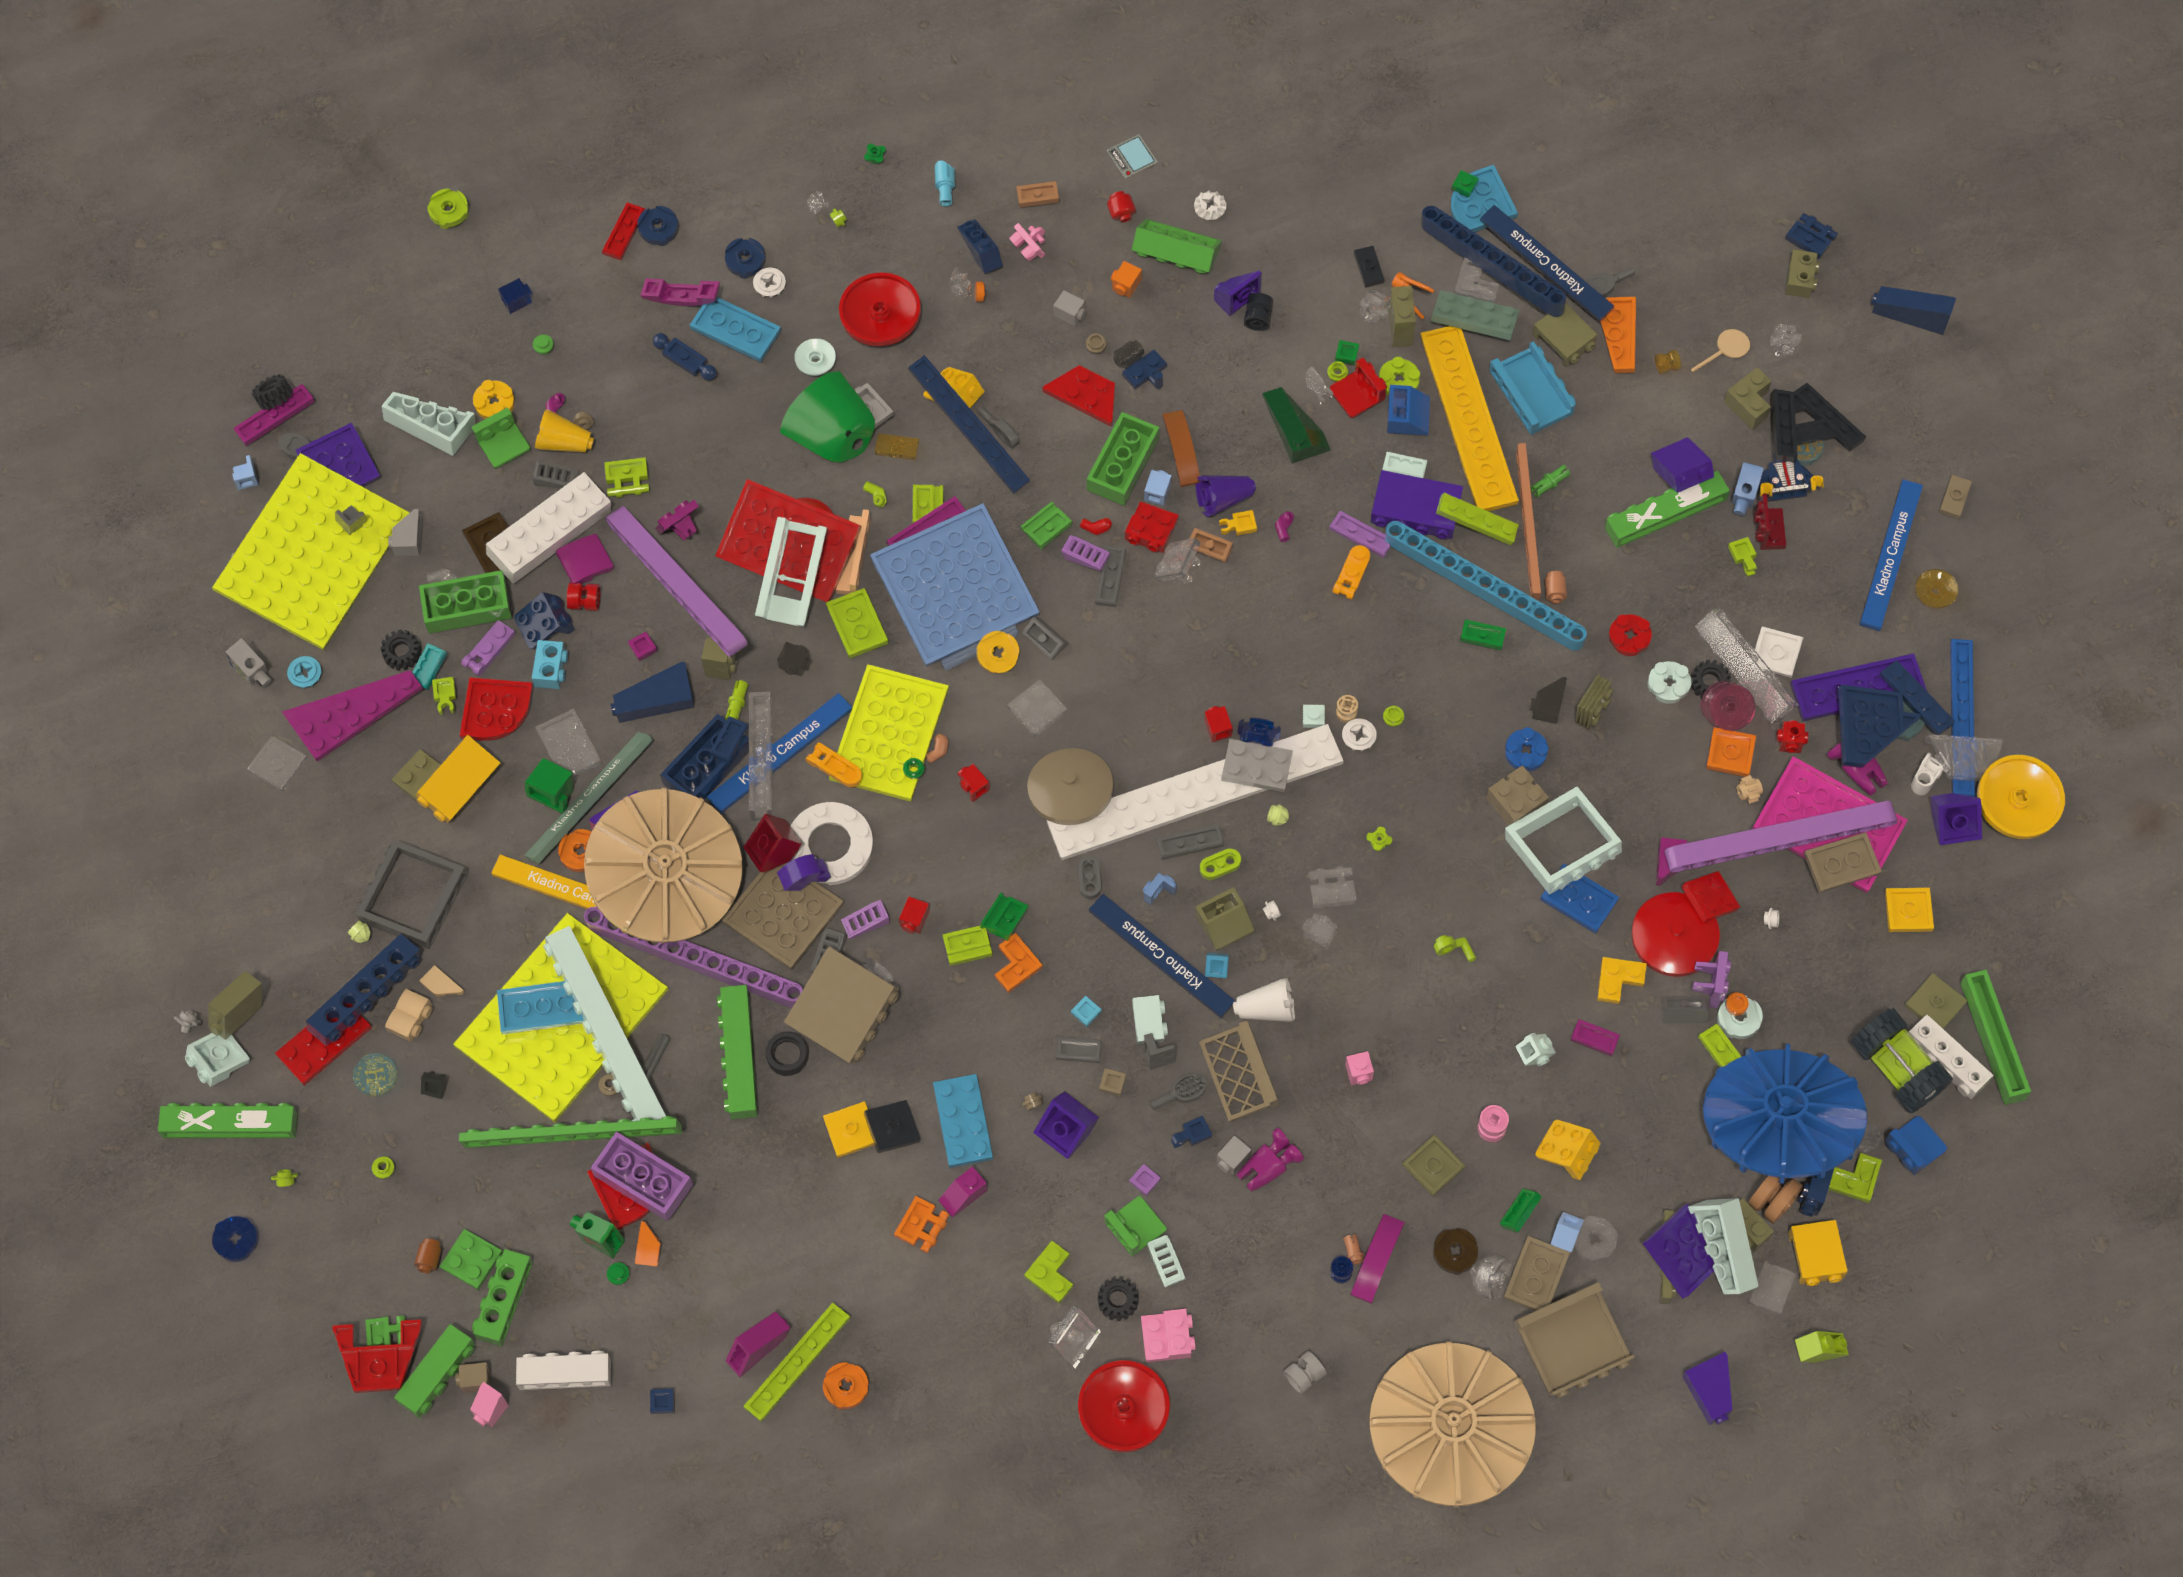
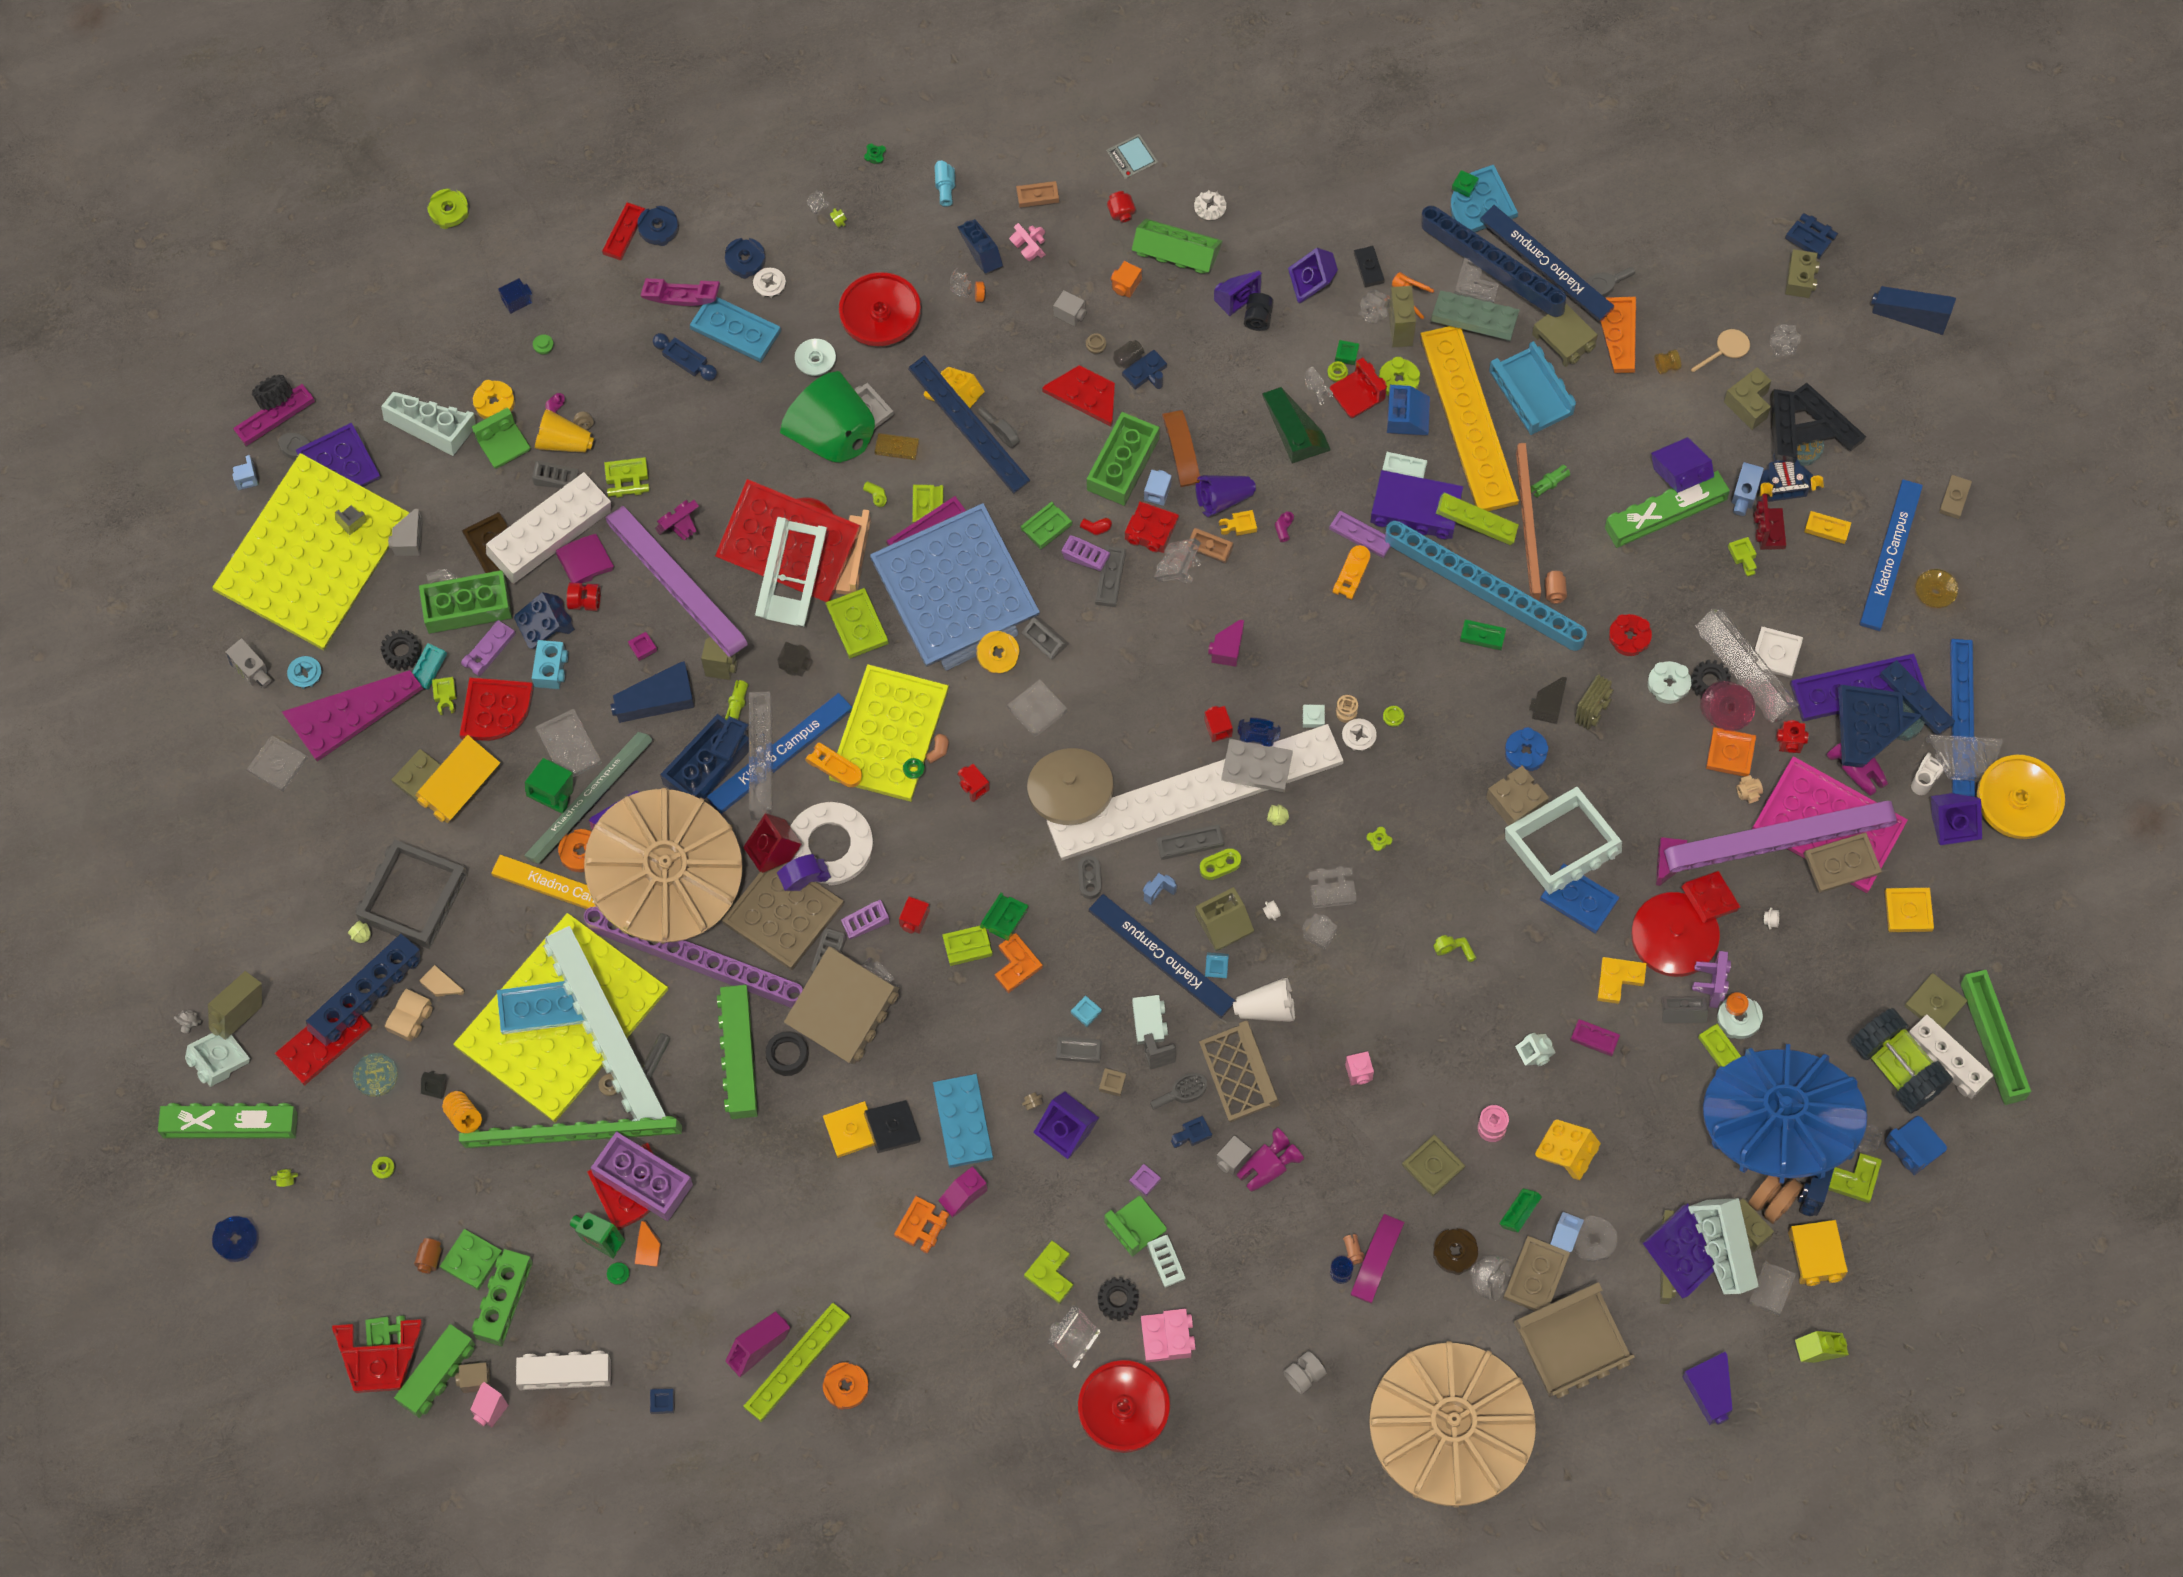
none -> light orange piece [442,1091,482,1133]
none -> magenta slope [1208,620,1244,667]
none -> dark purple slope [1288,248,1338,303]
none -> yellow plate [1804,511,1851,544]

